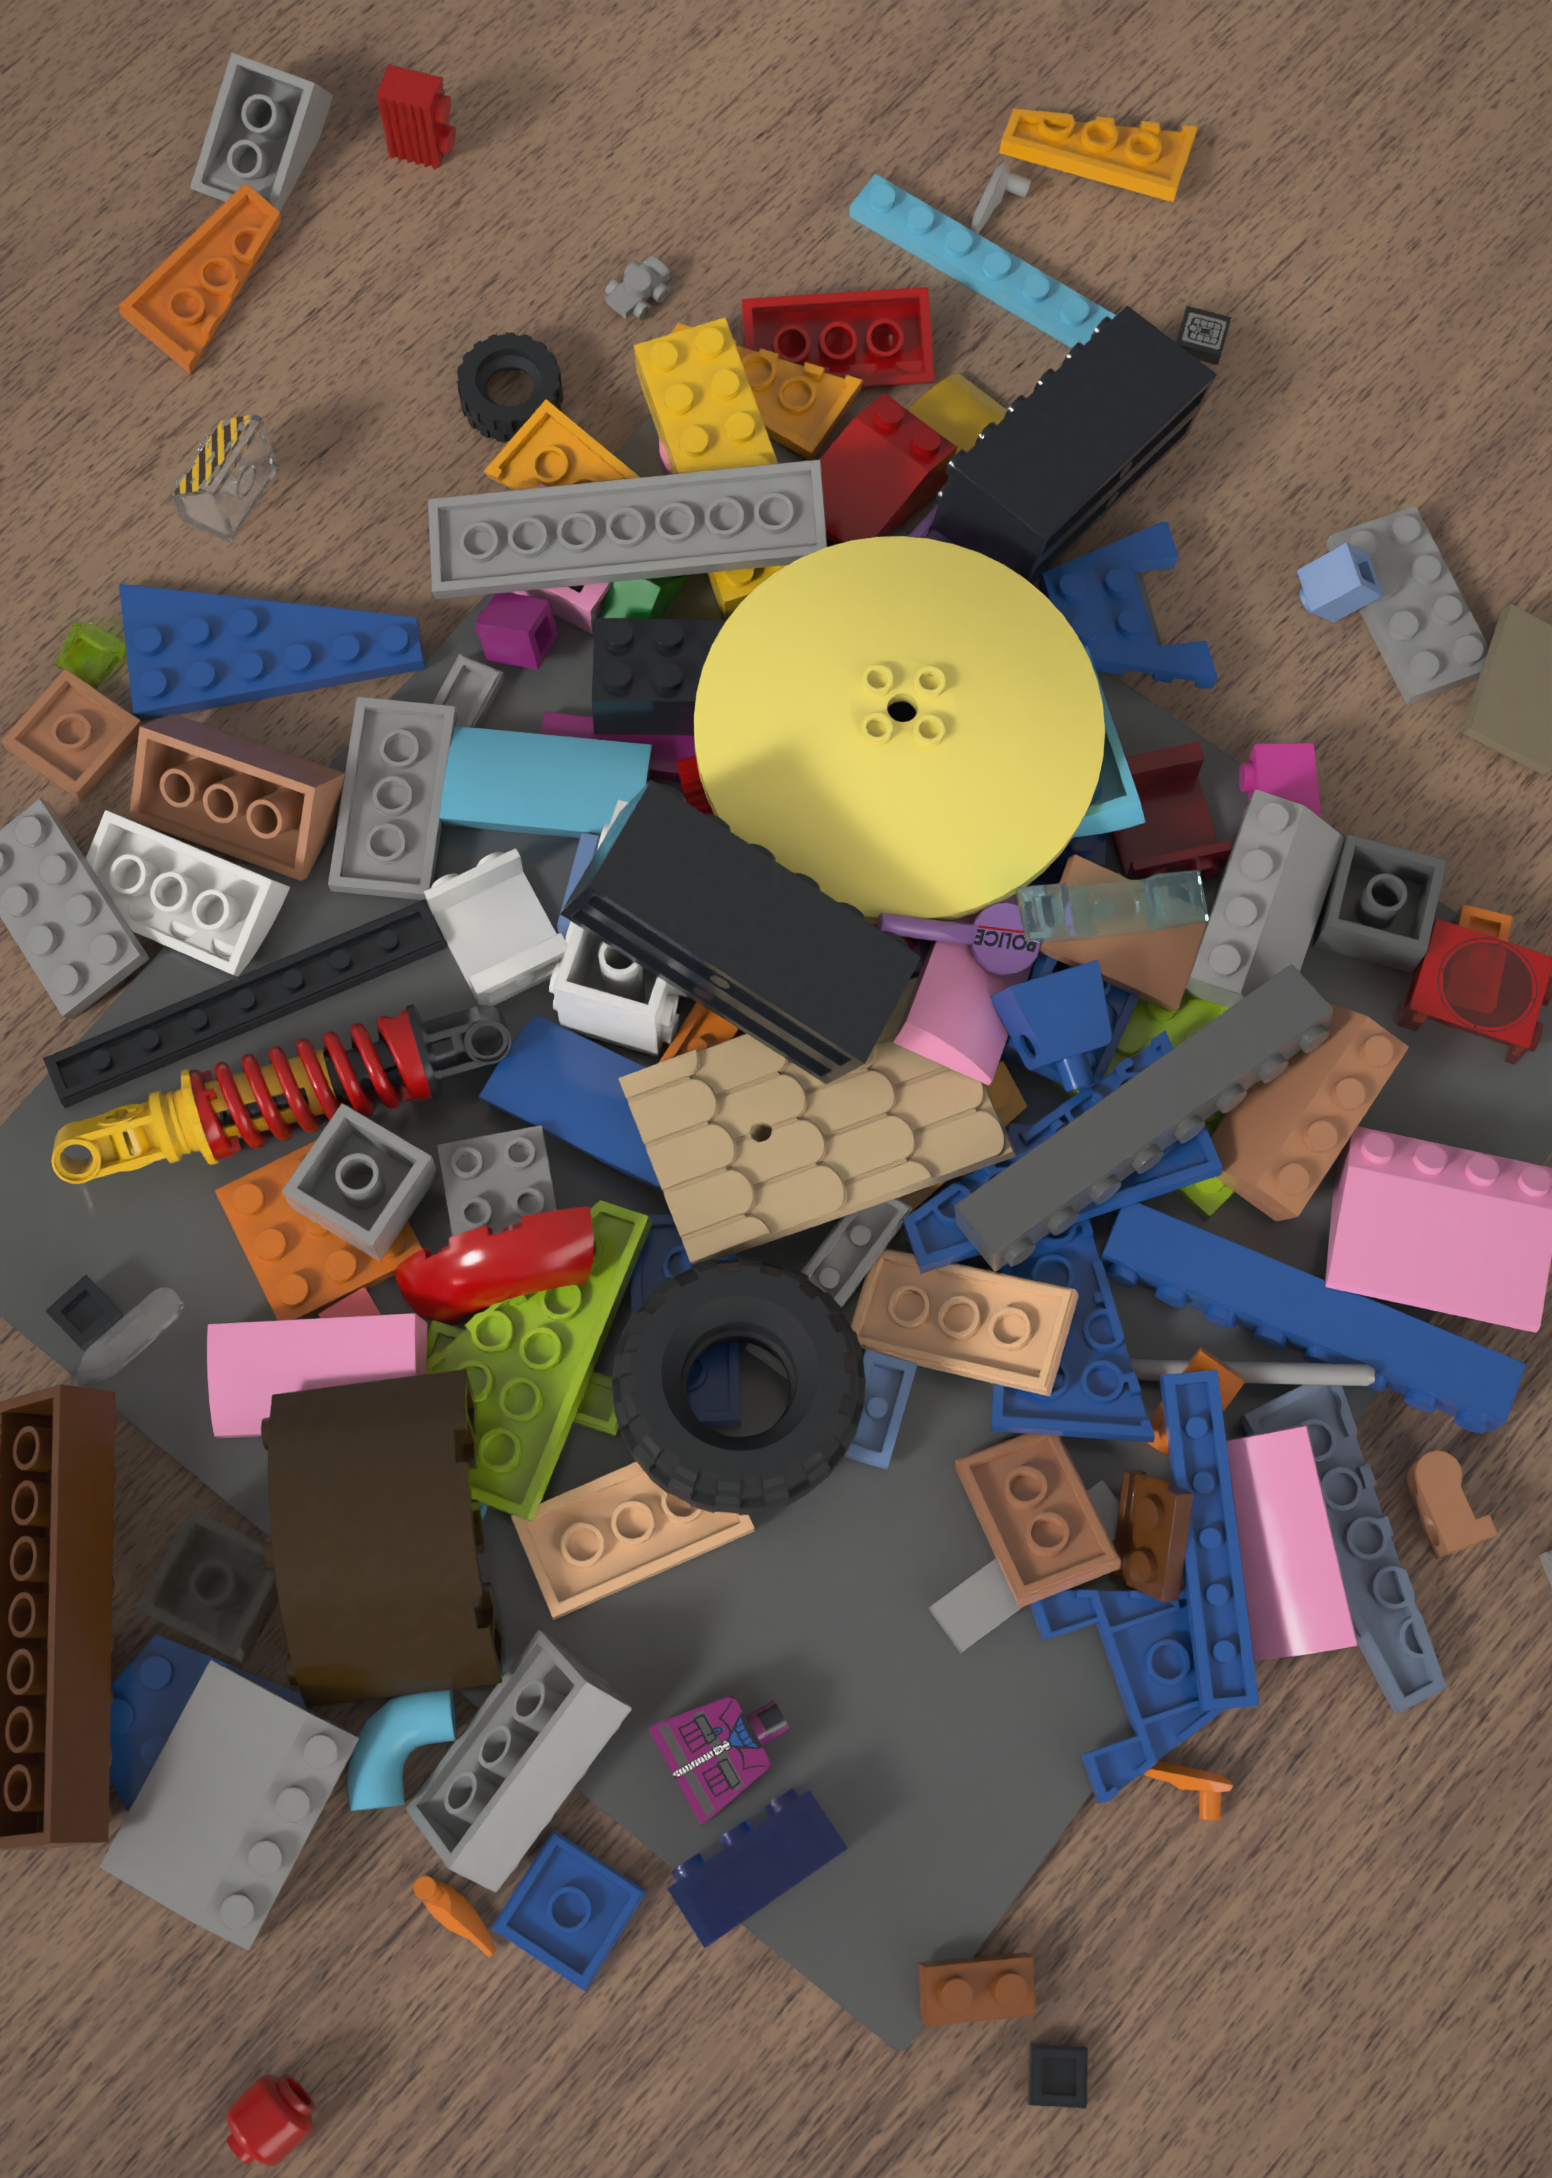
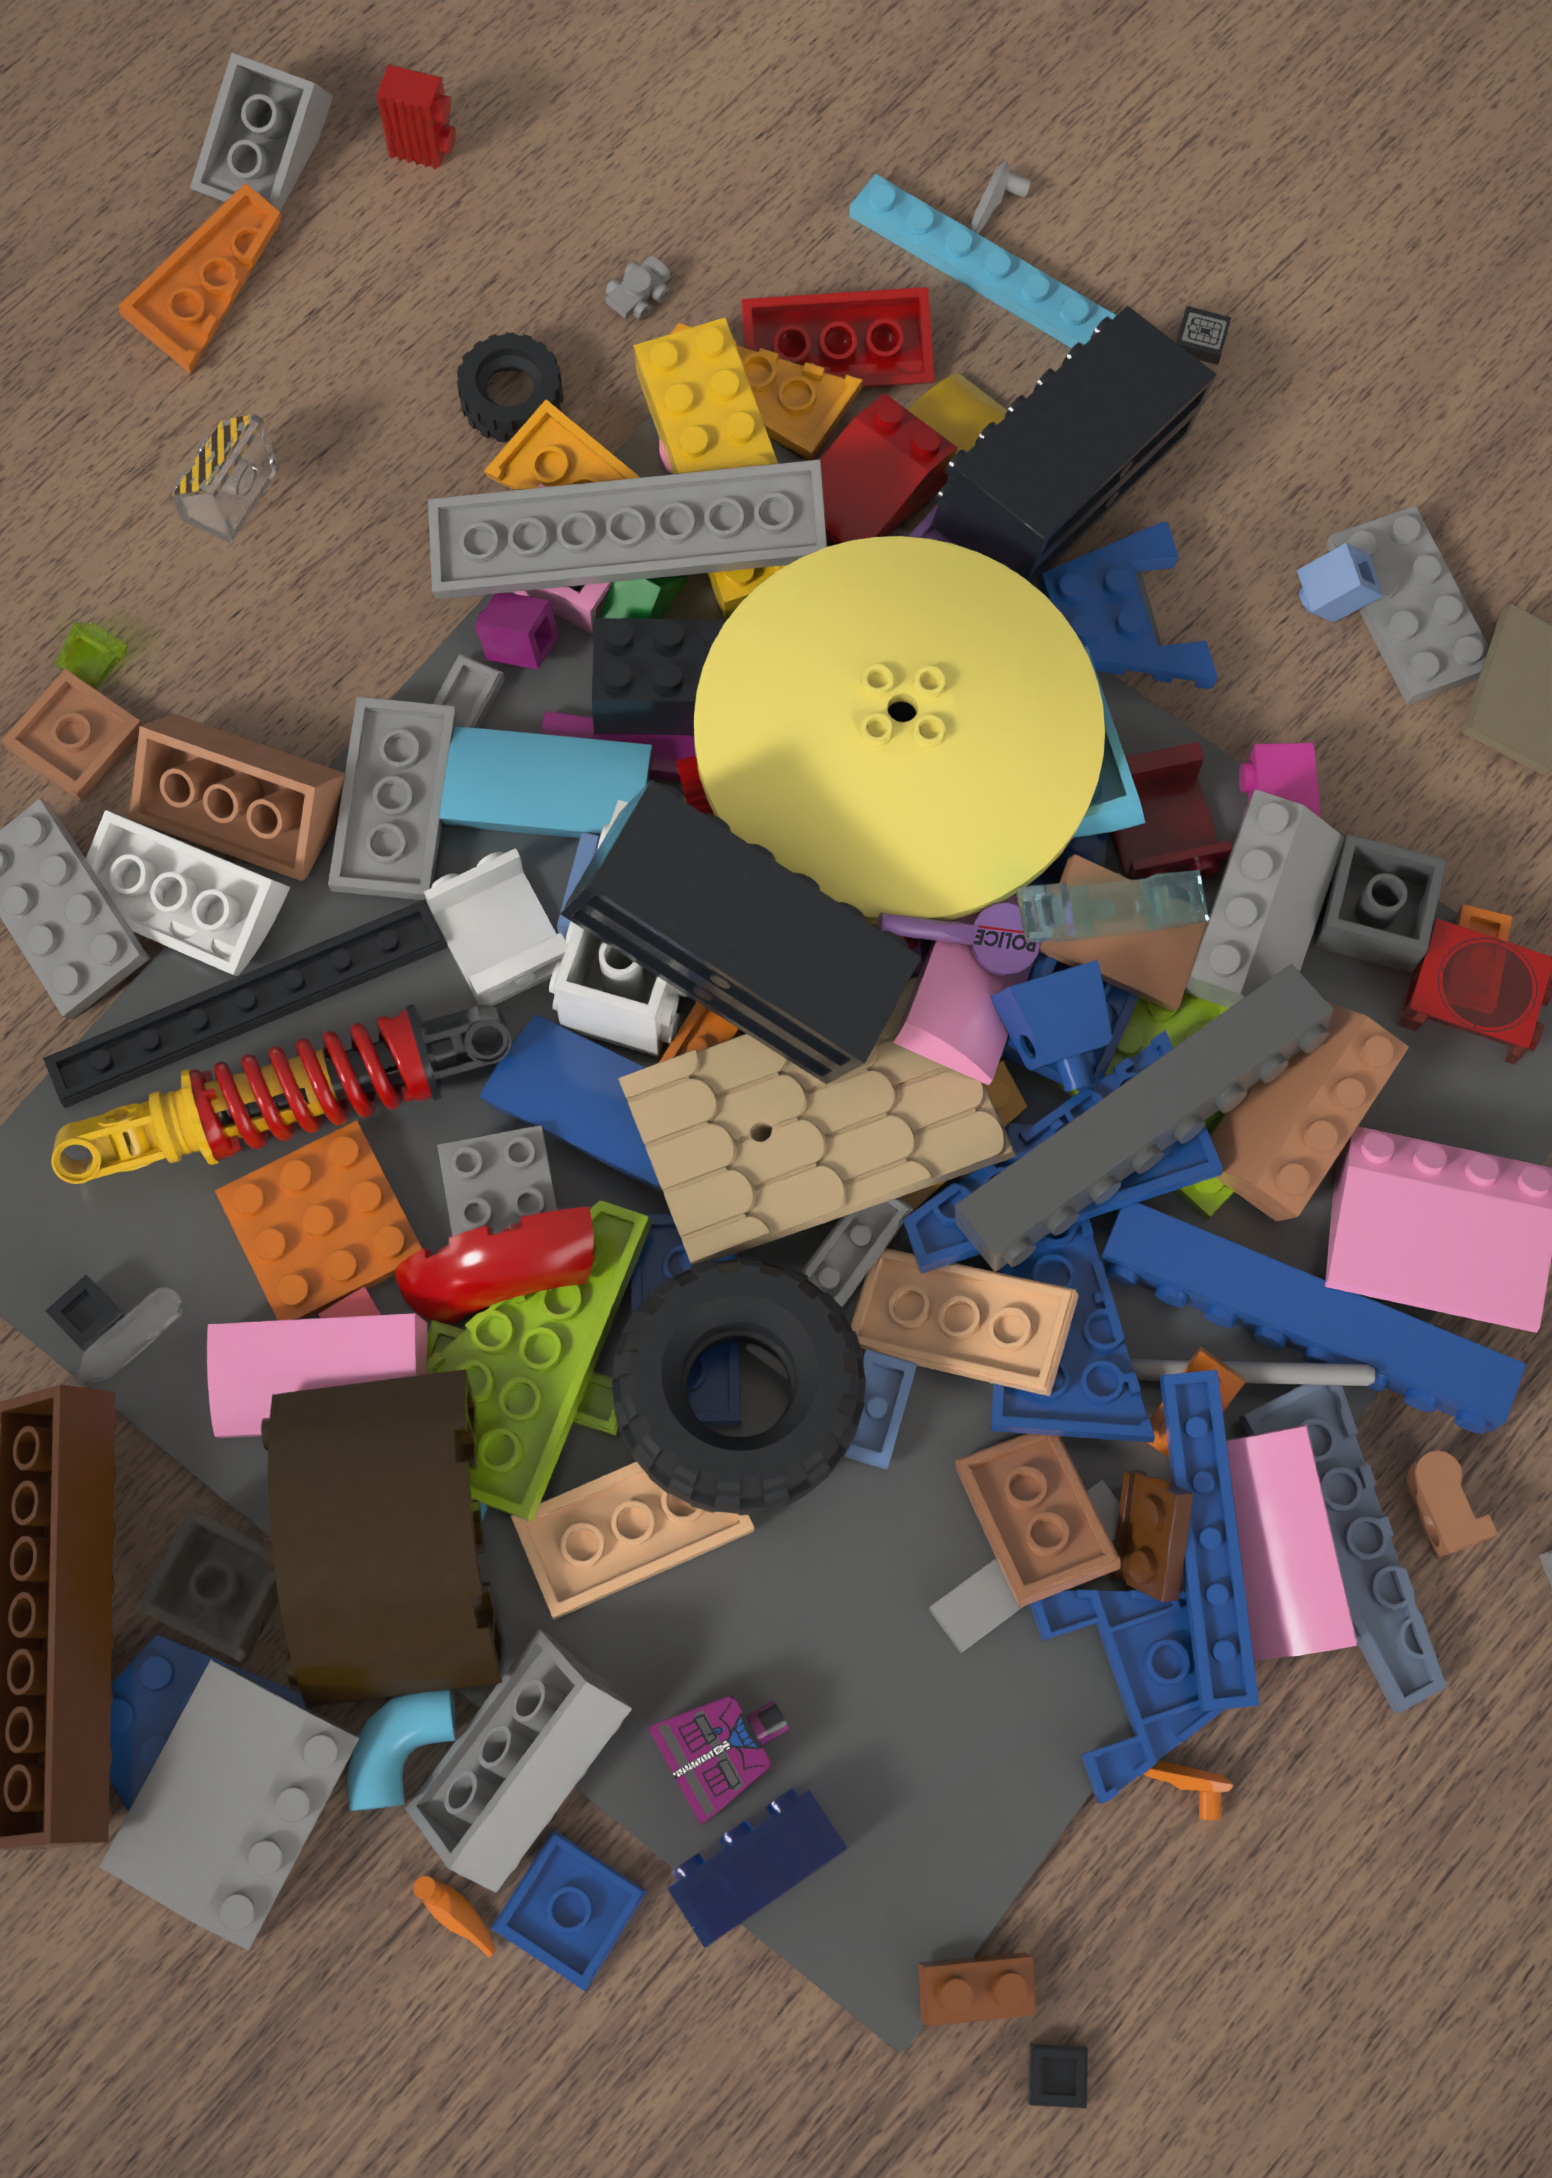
blue wing [119,584,426,721] -> none
red head [226,2074,315,2166] -> none
light grey brick [282,1103,439,1262] -> none
light orange wing [999,108,1198,202] -> none

